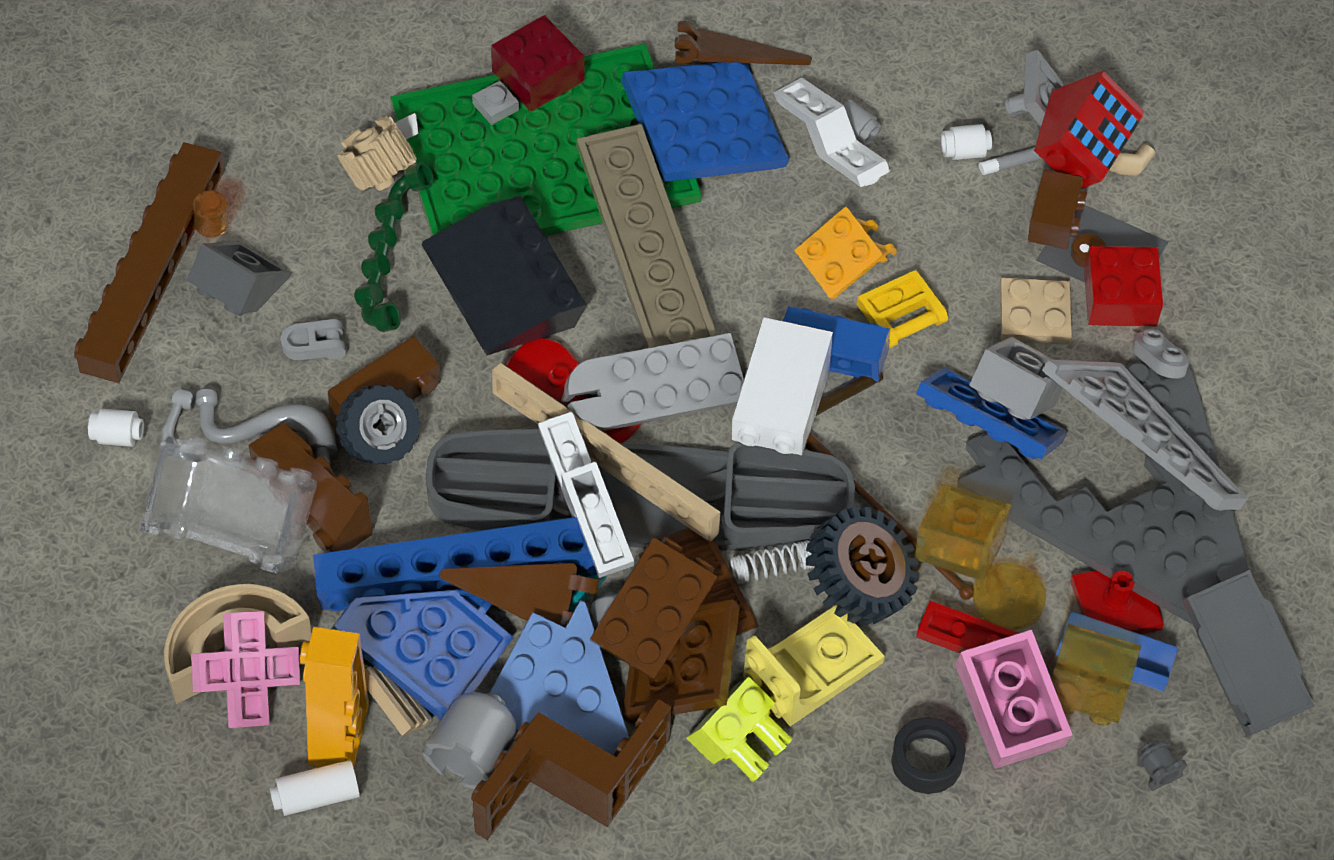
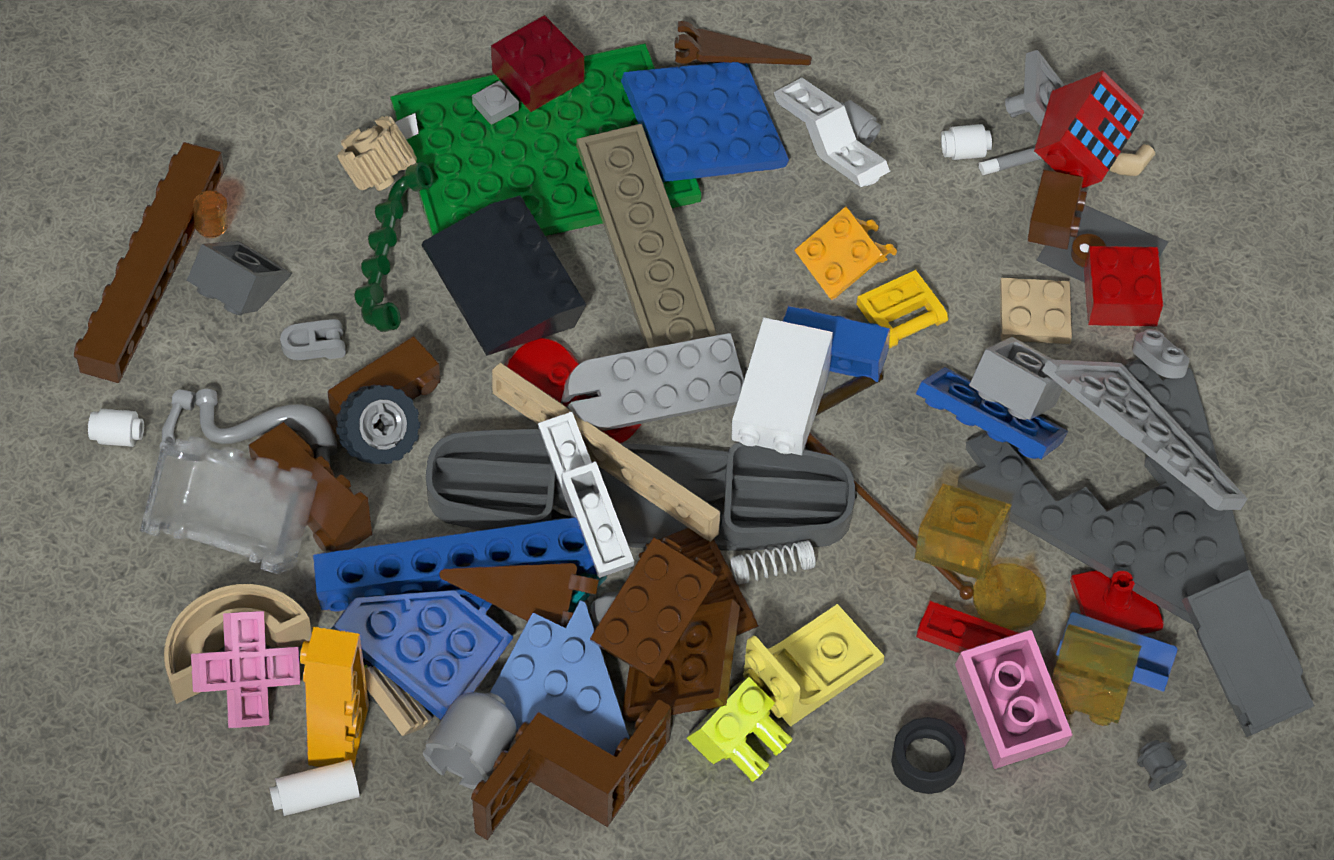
wheel [805,506,919,625] -> none

